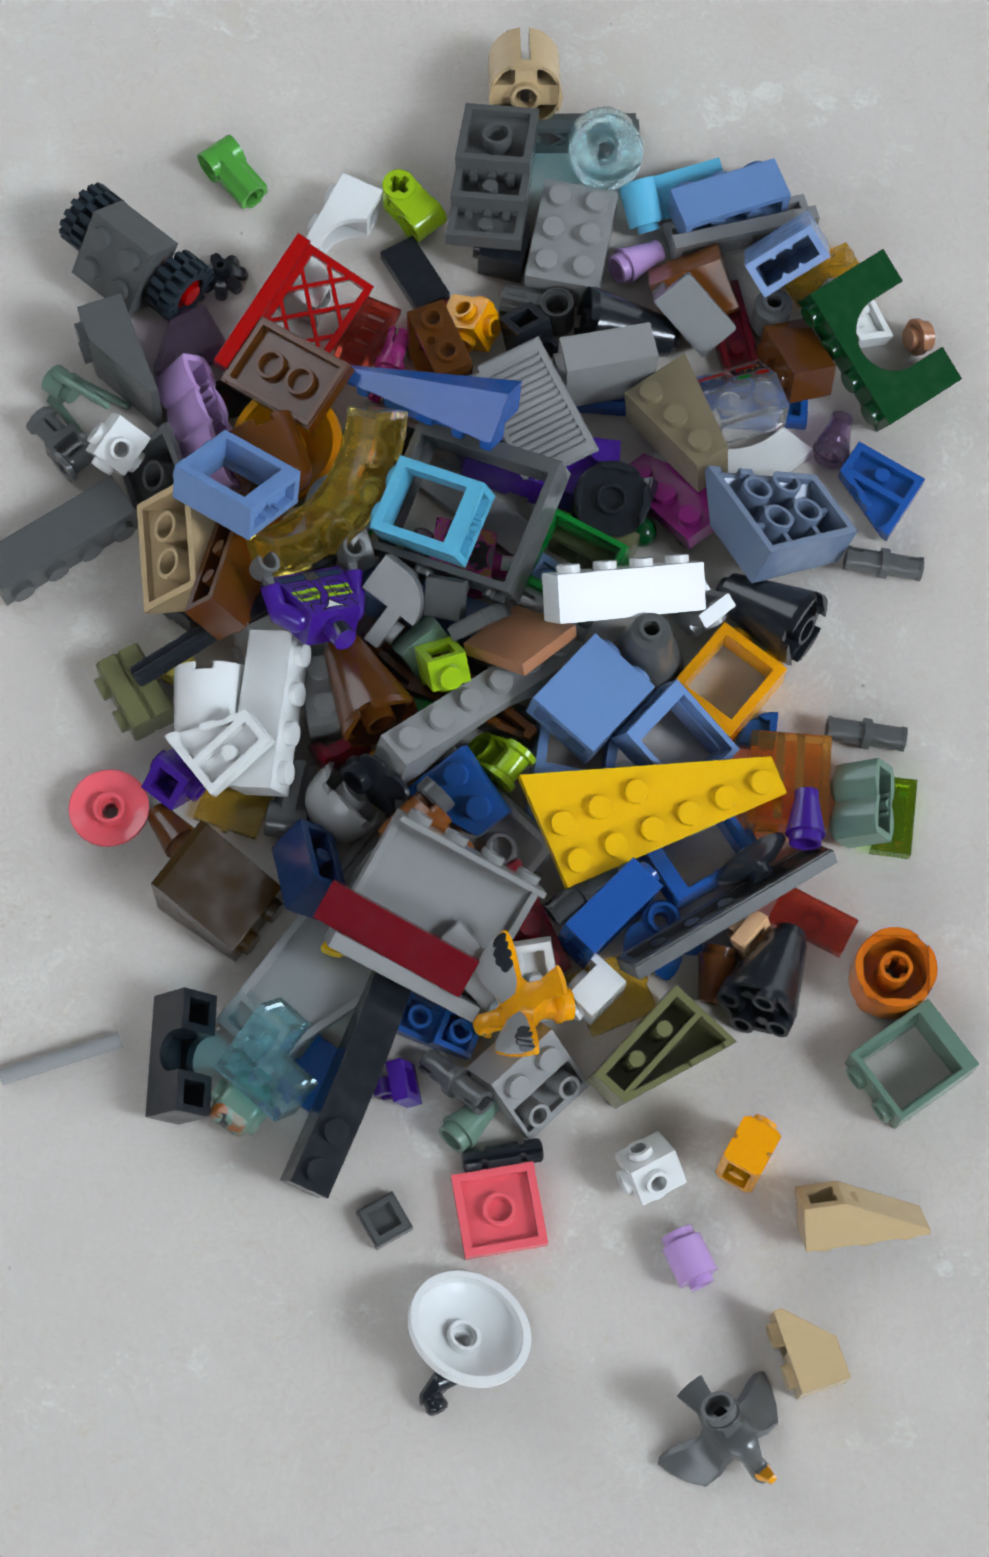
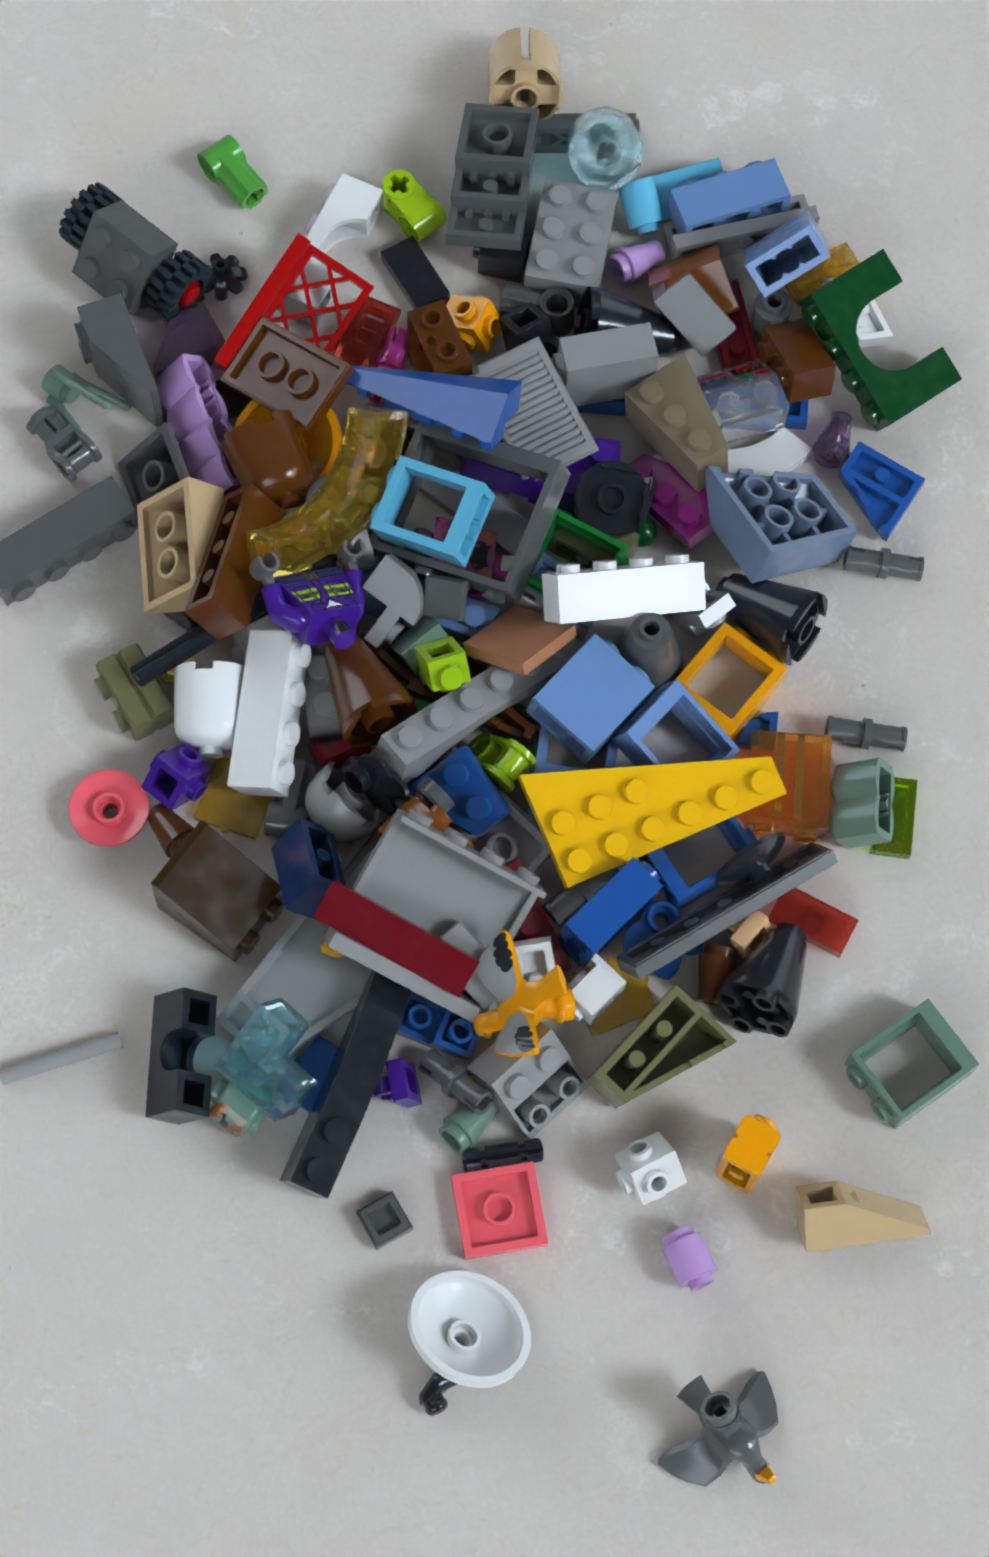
white brick [86,412,151,476] -> none
white wing [165,710,275,796] -> none
medium blue window [172,430,301,540] -> none
dark grey tile [447,602,512,642] -> none
tan slope [766,1308,851,1399] -> none
dark purple cone [785,787,826,850] -> none
orange brick [848,927,938,1019] -> none
nougat plate [902,318,935,356] -> none

